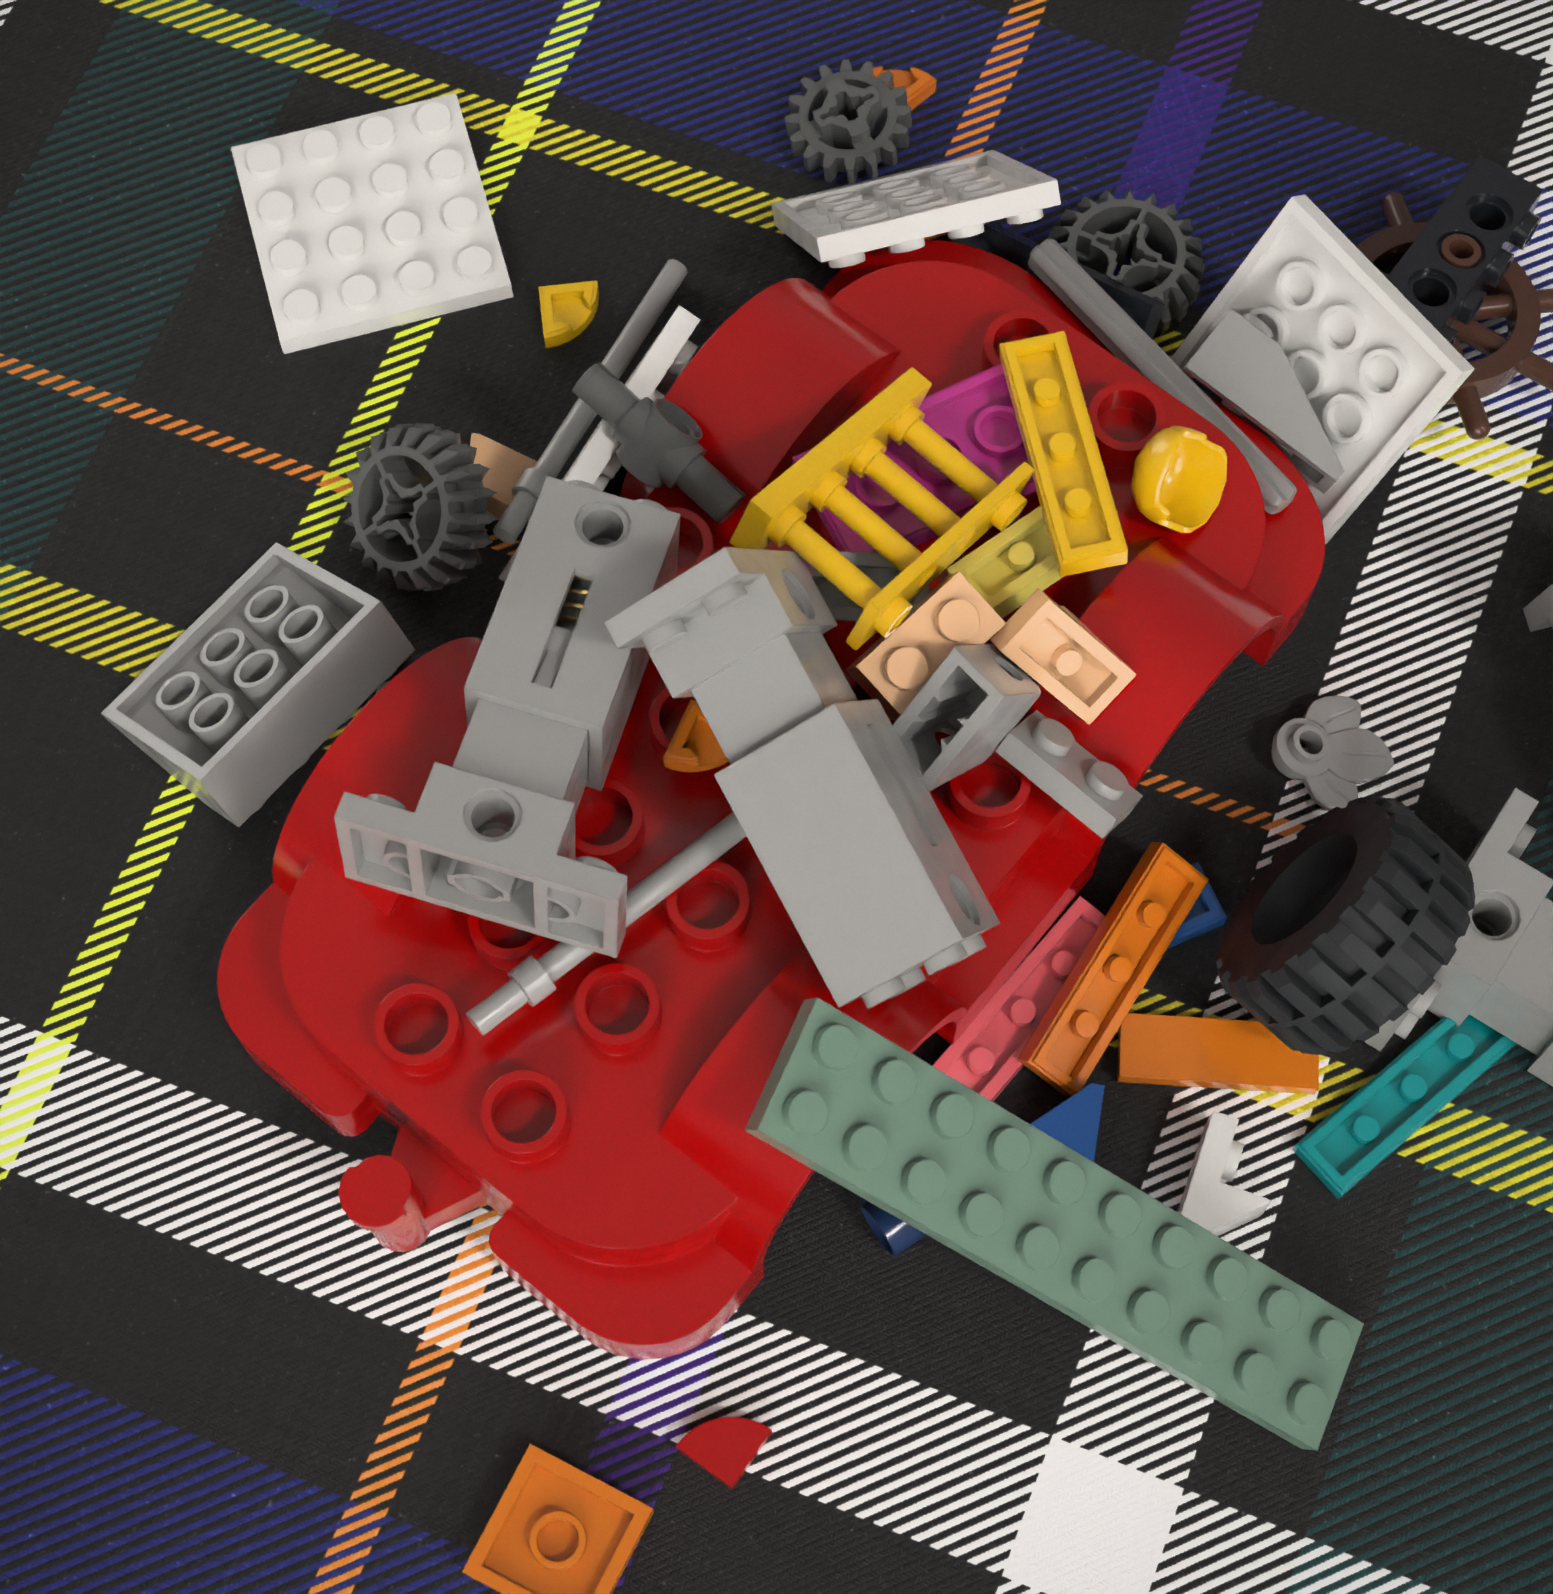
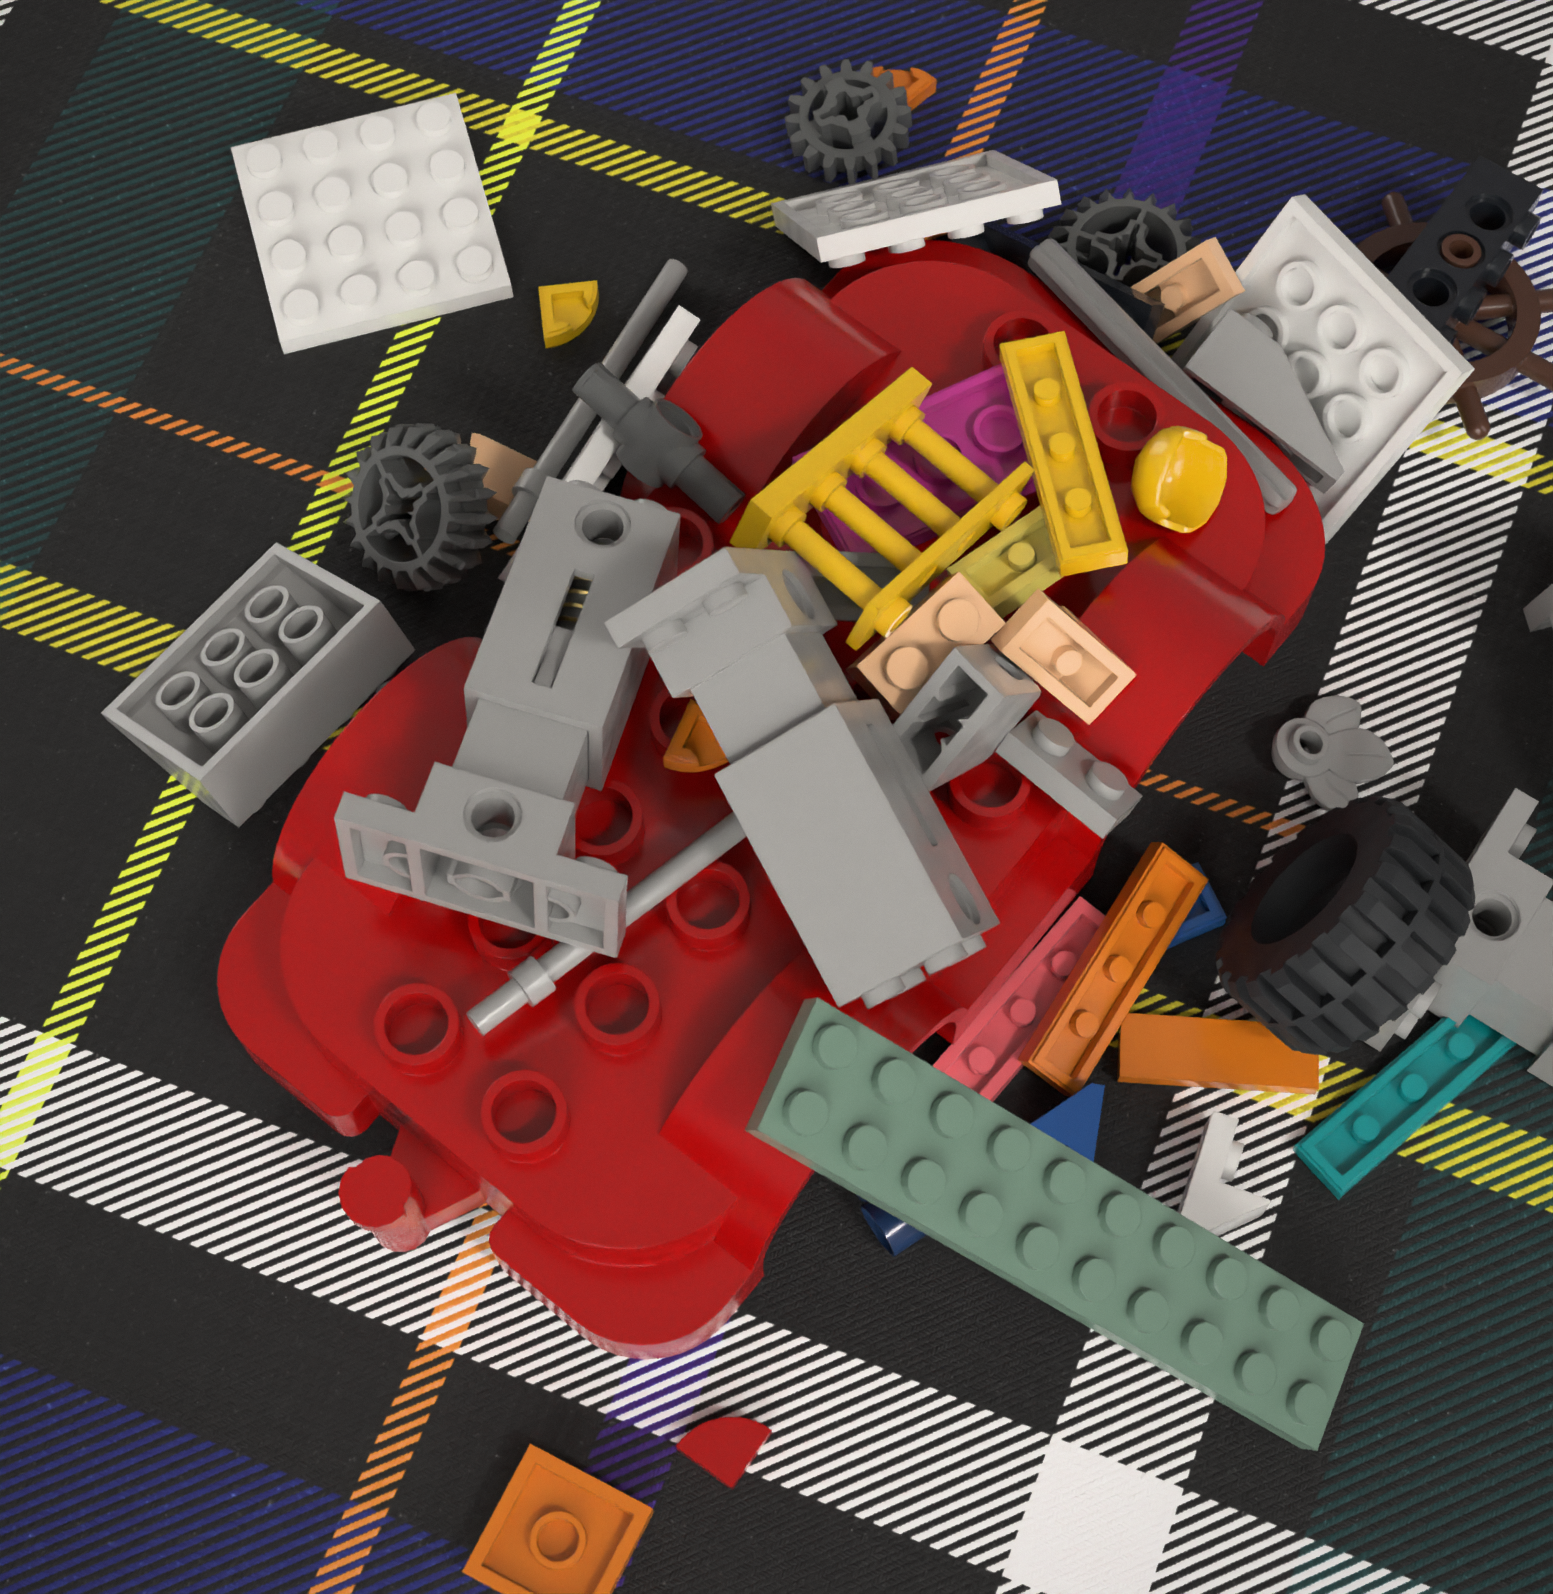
none -> light nougat slope [1131,237,1245,344]

